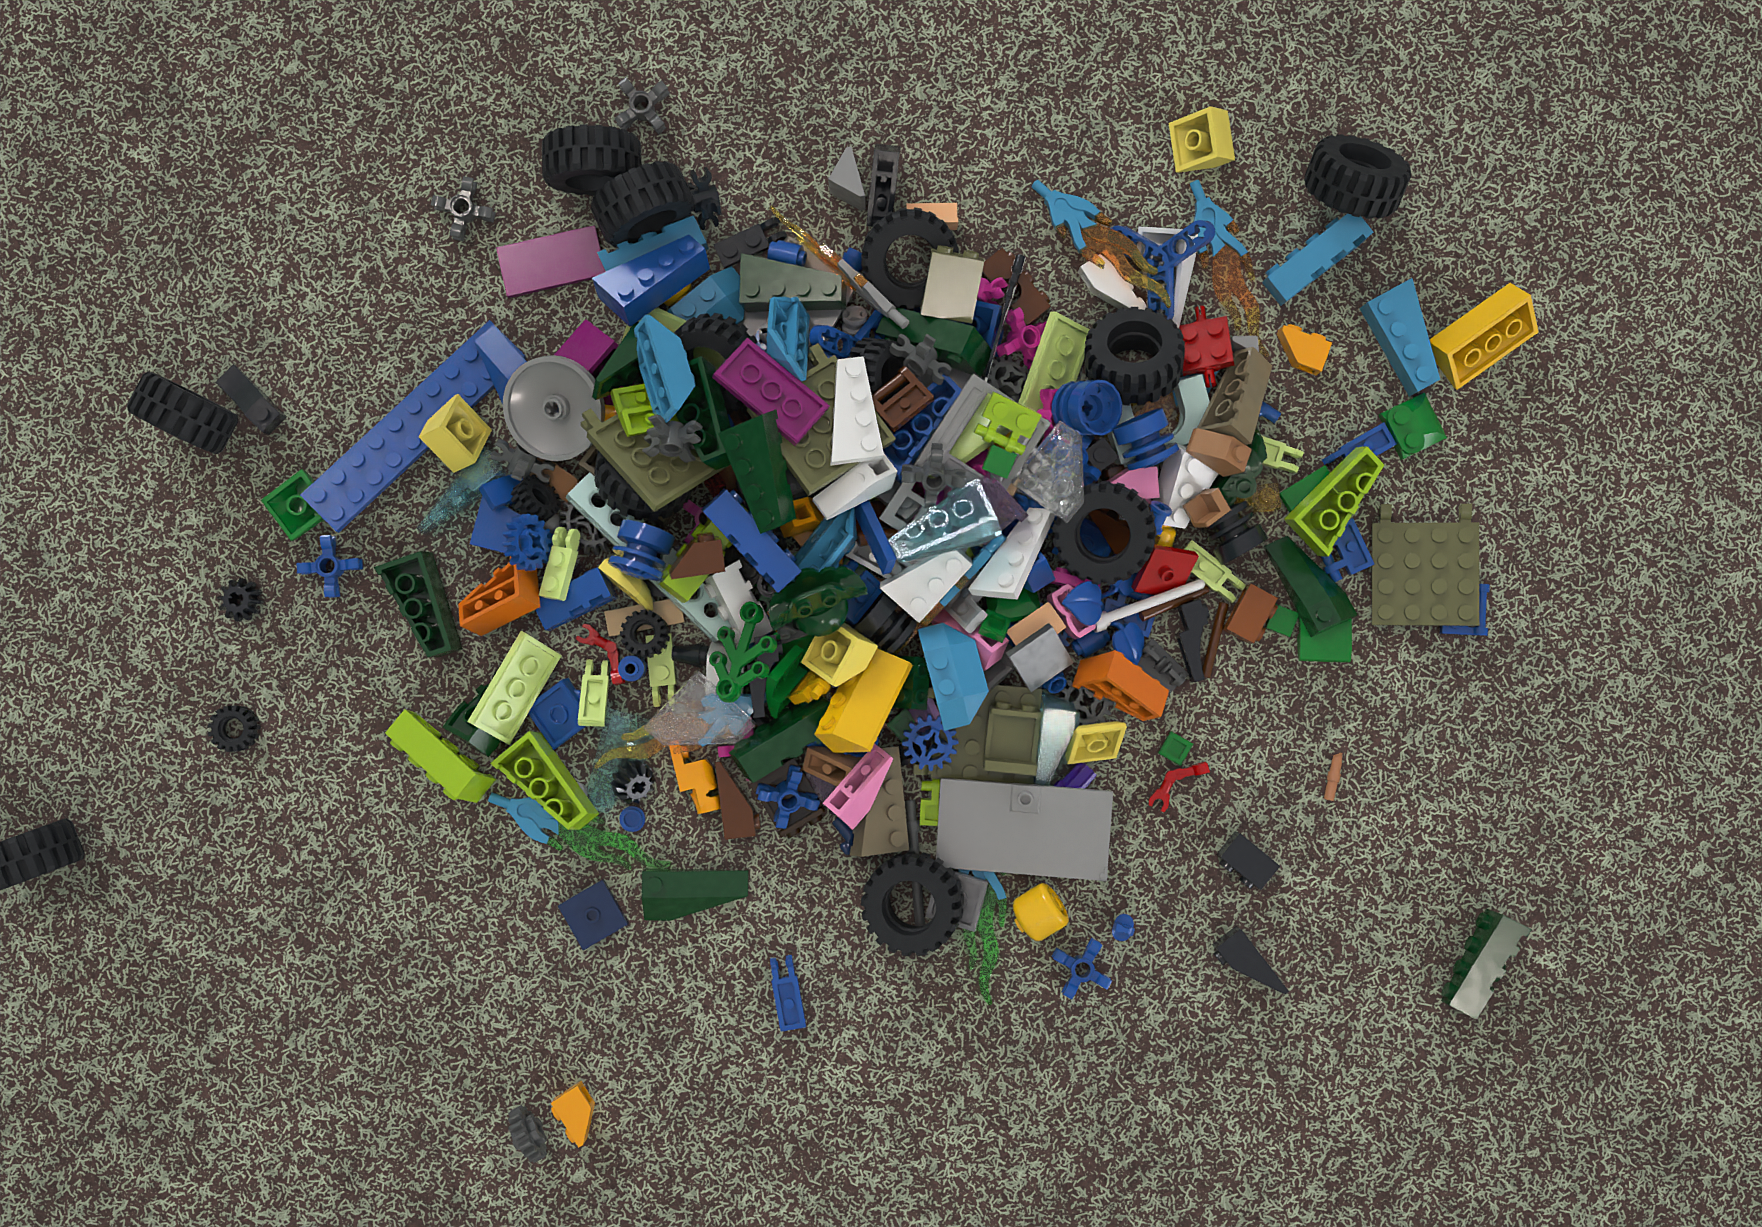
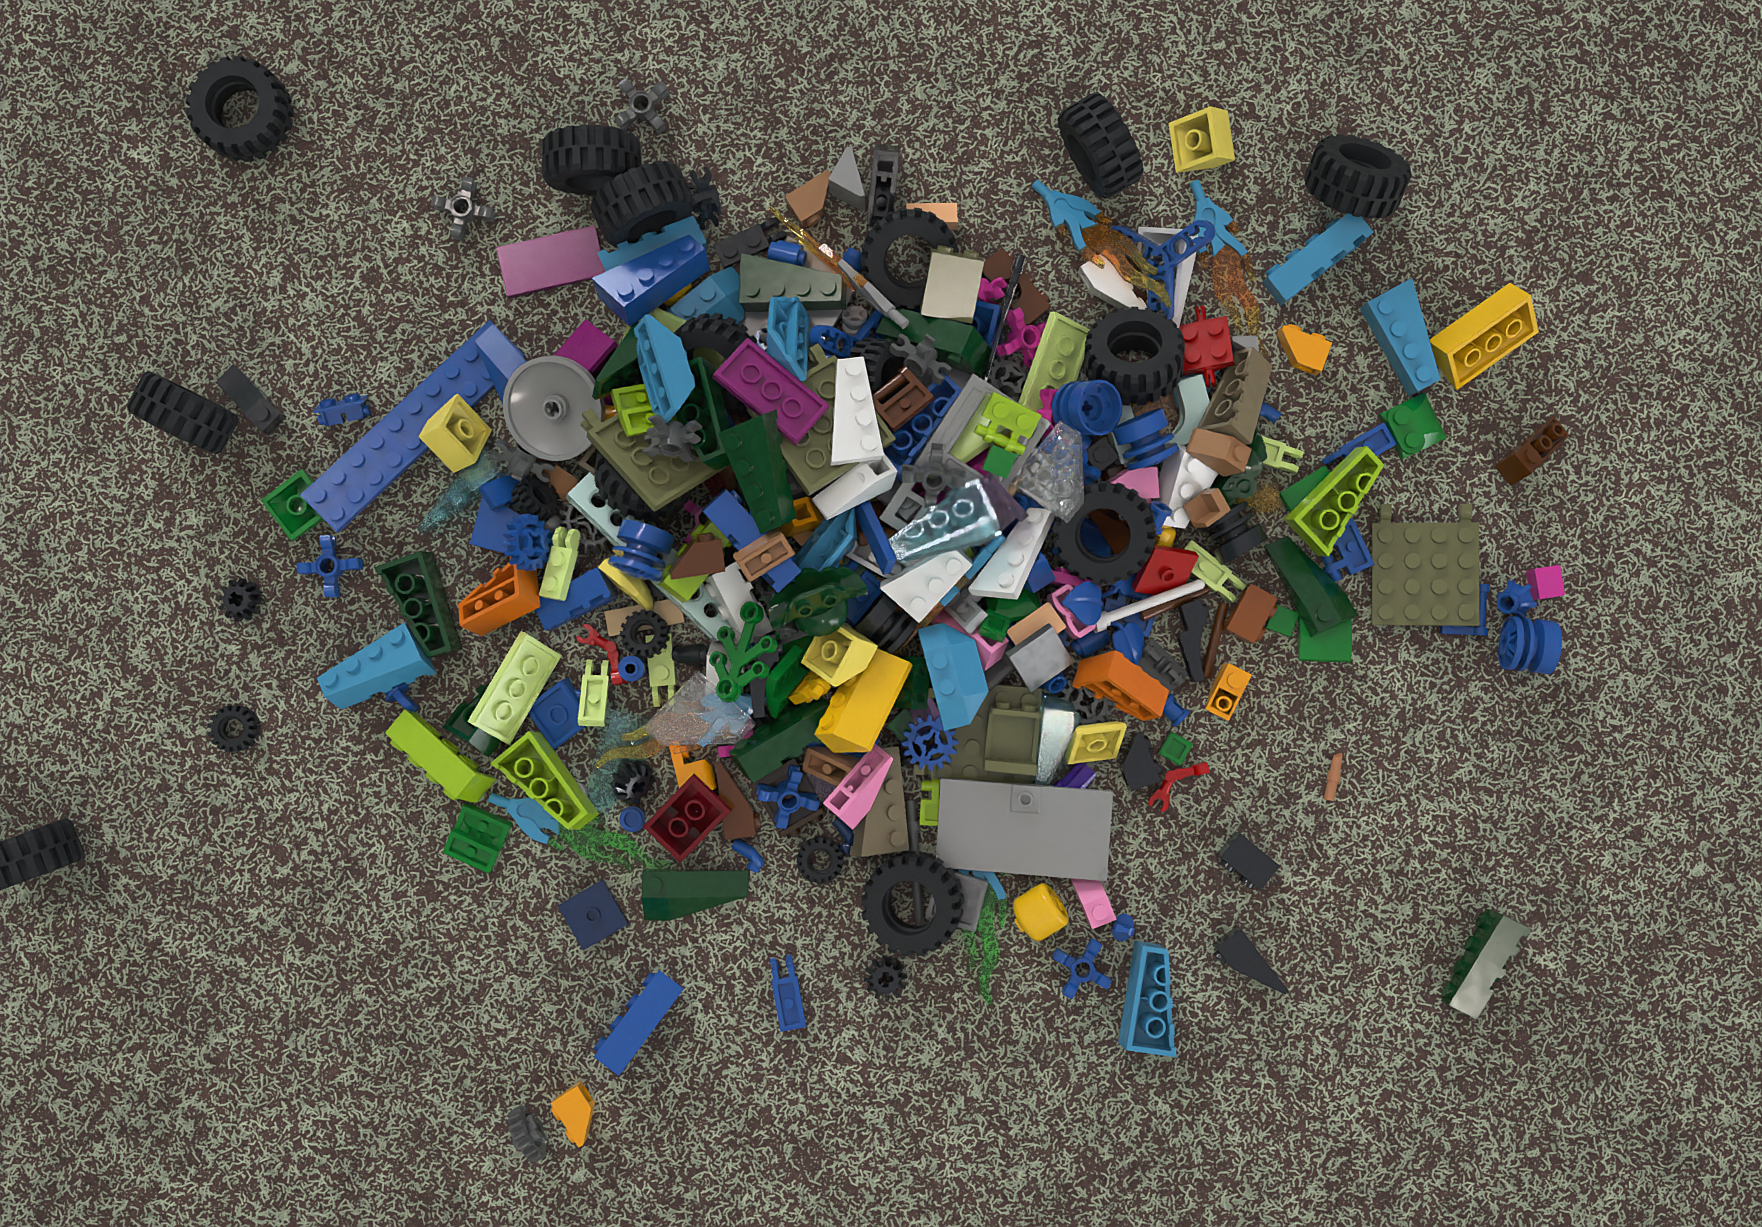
none -> black tyre [185,56,294,162]
none -> blue hinge [313,393,371,426]
none -> dark azure wedge [317,622,437,709]
none -> blue piece [384,682,419,712]
none -> green slope [443,802,513,874]
none -> blue wedge [593,970,683,1076]
none -> dark red slope [643,774,732,863]
none -> blue arm [732,838,764,873]
none -> medium nougat slope [733,527,795,583]
none -> medium nougat slope [785,169,831,228]
none -> black tyre [797,836,843,884]
none -> black gear [864,955,908,1001]
none -> black tyre [1057,93,1144,198]
none -> bright pink slope [1070,878,1117,929]
none -> dark azure wedge [1118,941,1177,1057]
none -> black slope [1119,732,1162,792]
none -> blue bush [1163,693,1190,727]
none -> light orange slope [1205,663,1252,721]
none -> reddish brown slope [1494,416,1570,486]
none -> blue rock [1497,579,1537,619]
none -> blue wheel [1498,616,1562,674]
none -> dark pink panel [1526,565,1565,600]

